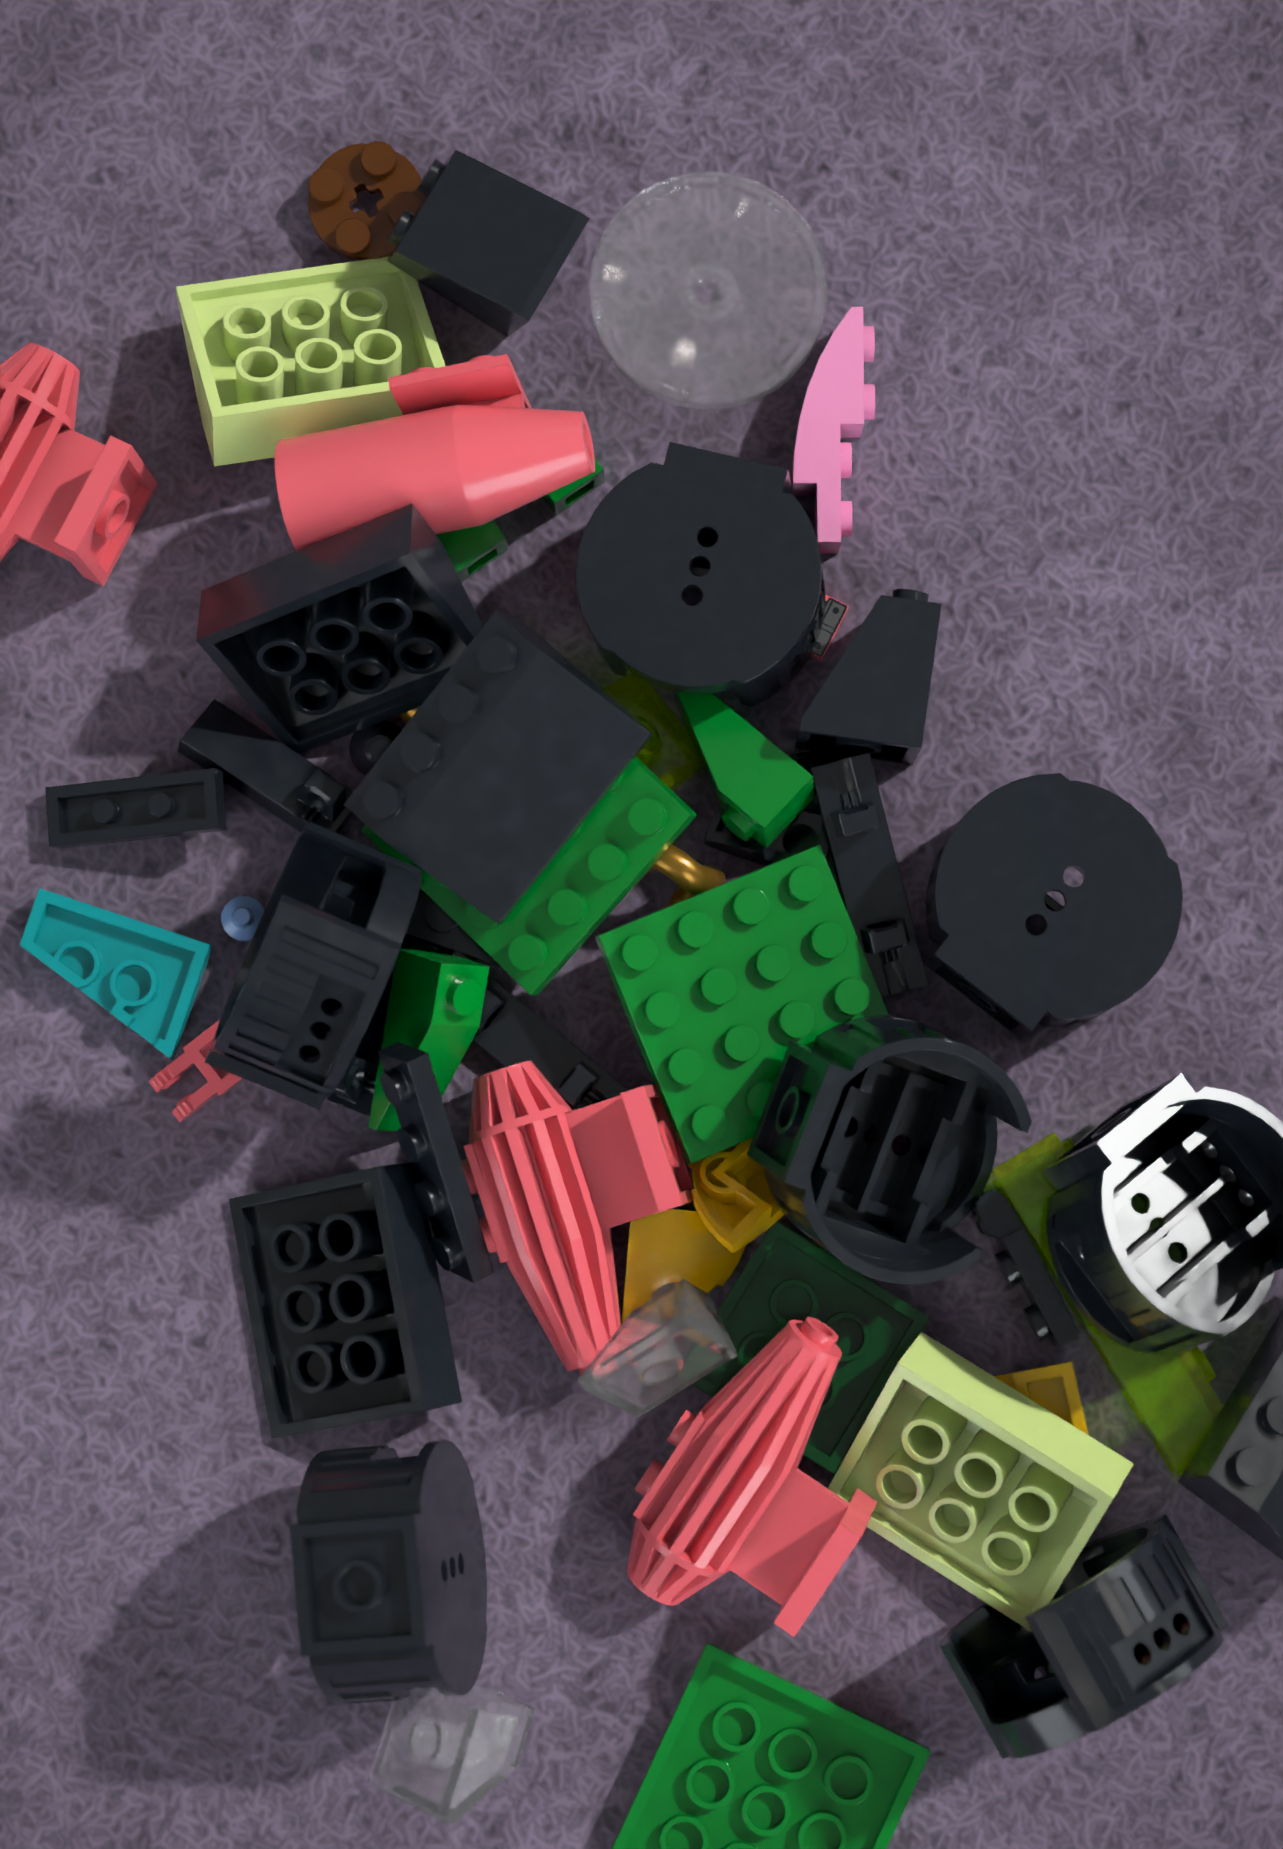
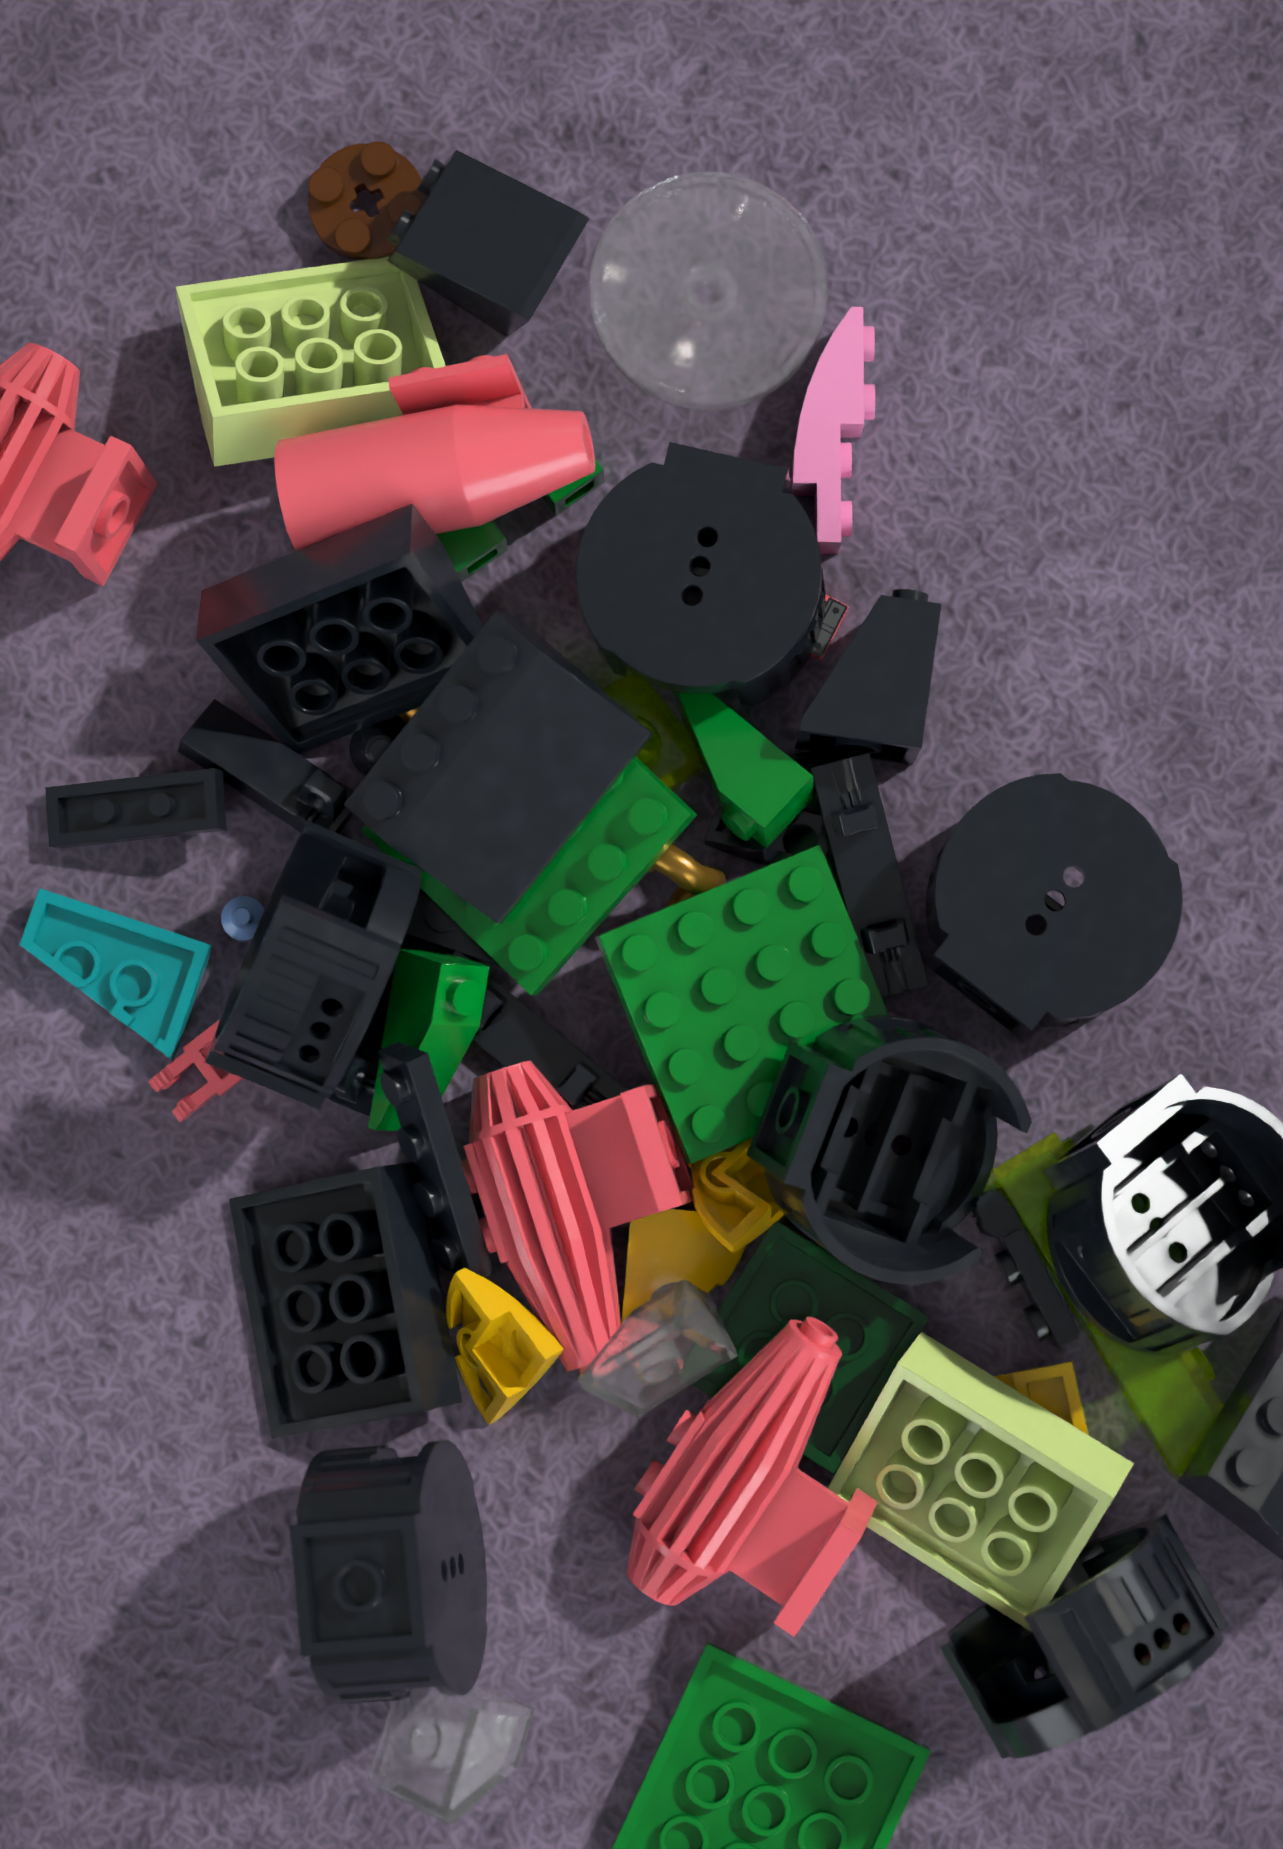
none -> yellow brick [446,1268,564,1425]

